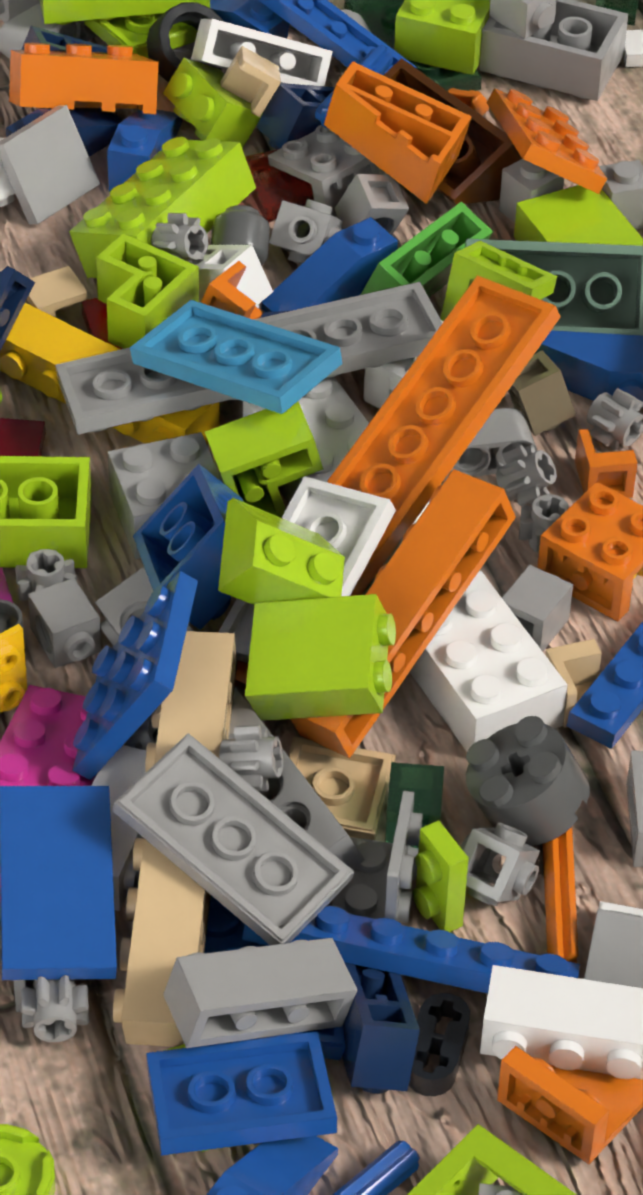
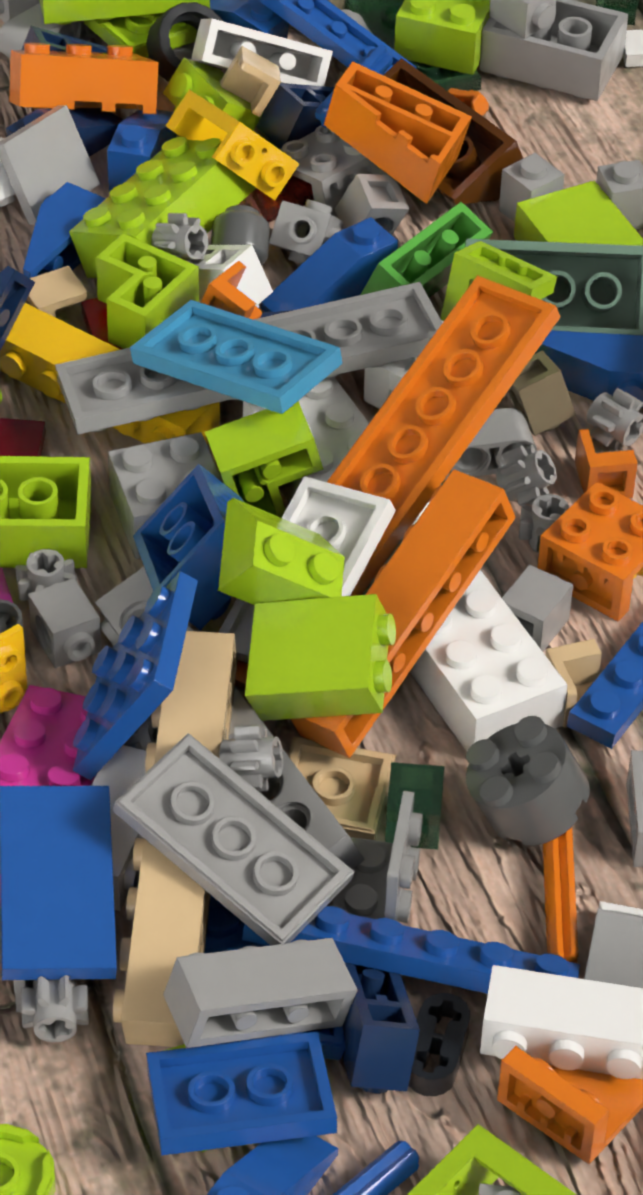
lime plate [413,820,469,932] -> none
light grey brick [460,823,540,906] -> none
orange plate [486,88,607,194] -> none
none -> blue slope [23,182,106,278]
none -> yellow panel [165,89,299,200]

